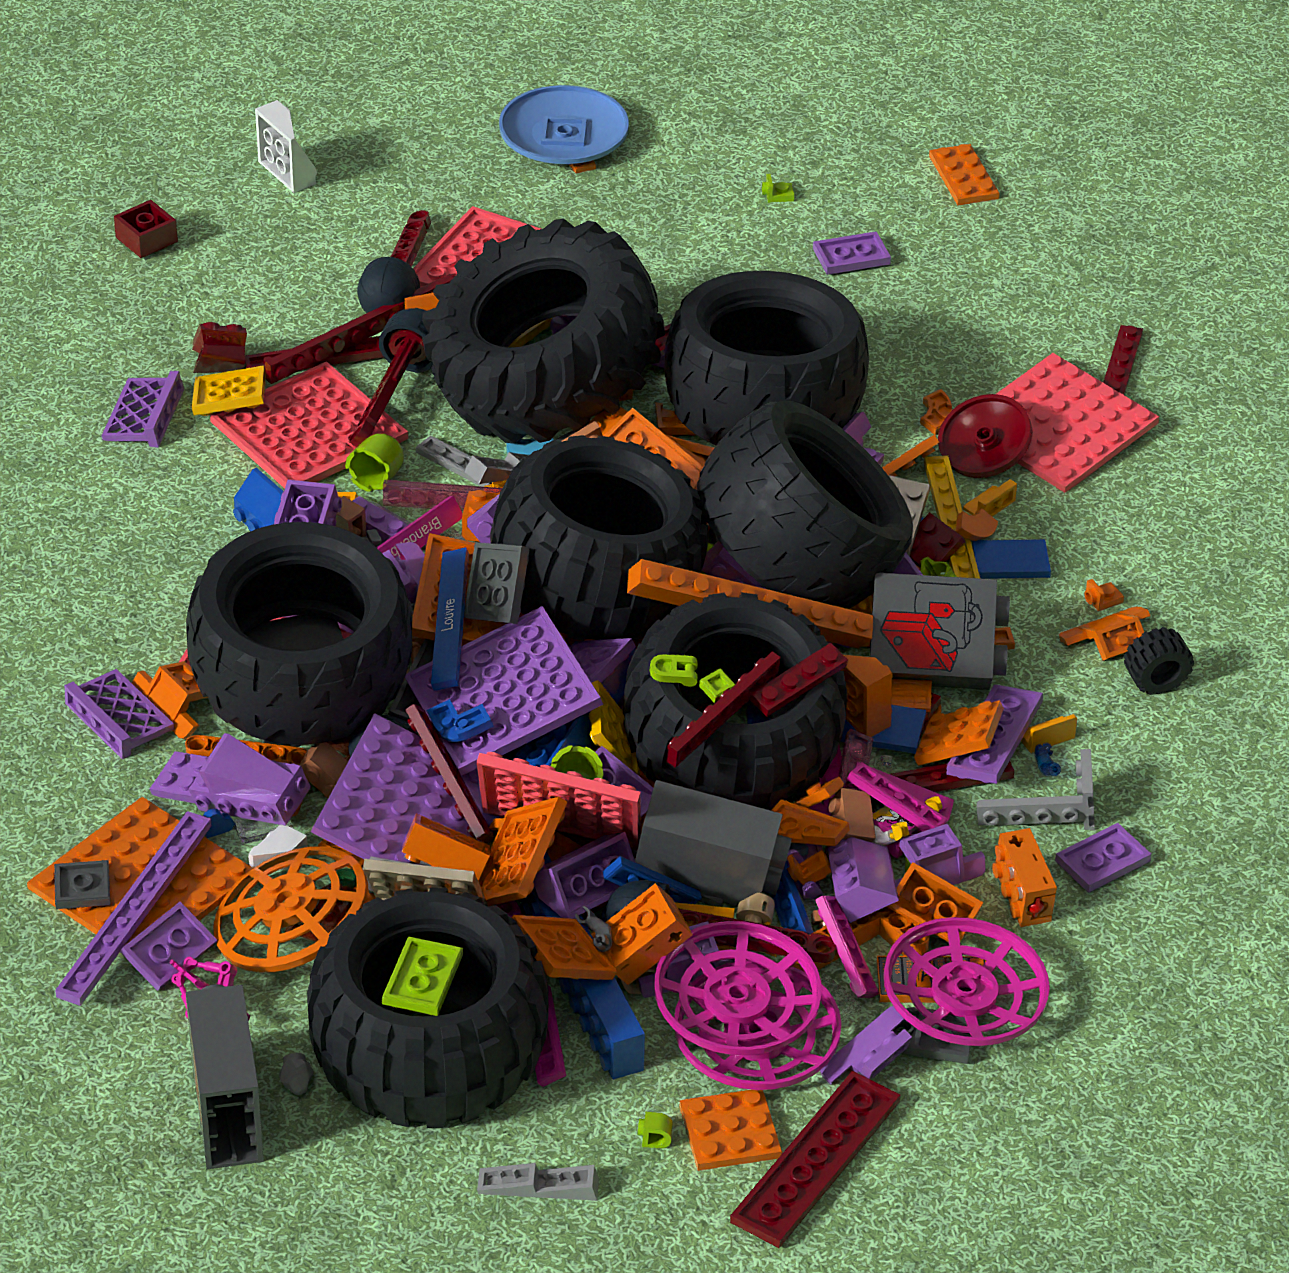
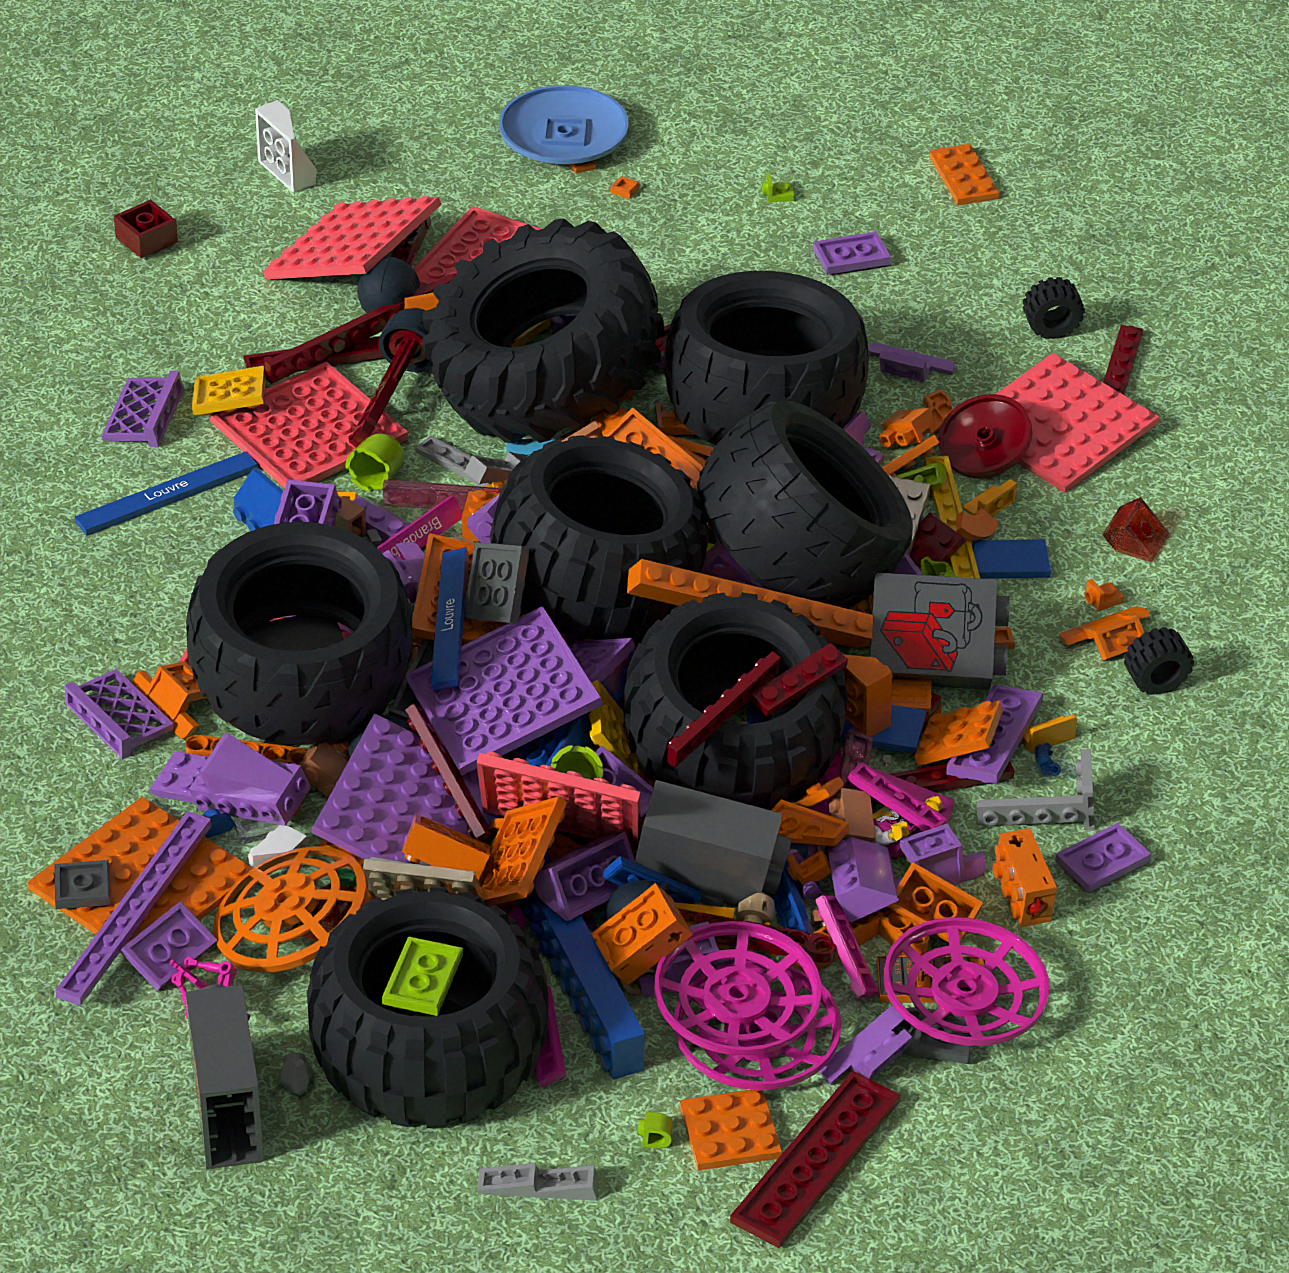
dark red piece [192,322,247,373] -> none
blue plate [426,699,494,742] -> none
orange plate [512,915,617,980] -> none
dark grey arm [575,906,613,952] -> none
lime plate [649,654,698,687] -> none
lime tile [699,668,735,703] -> none
none -> blue tile [75,451,258,536]
none -> coral plate [263,196,442,279]
none -> orange tile [610,176,640,199]
none -> medium lavender plate [868,343,955,382]
none -> orange hips [879,408,938,447]
none -> lime slope [896,462,946,489]
none -> black tyre [1023,277,1085,339]
none -> clear red slope [1102,497,1169,562]

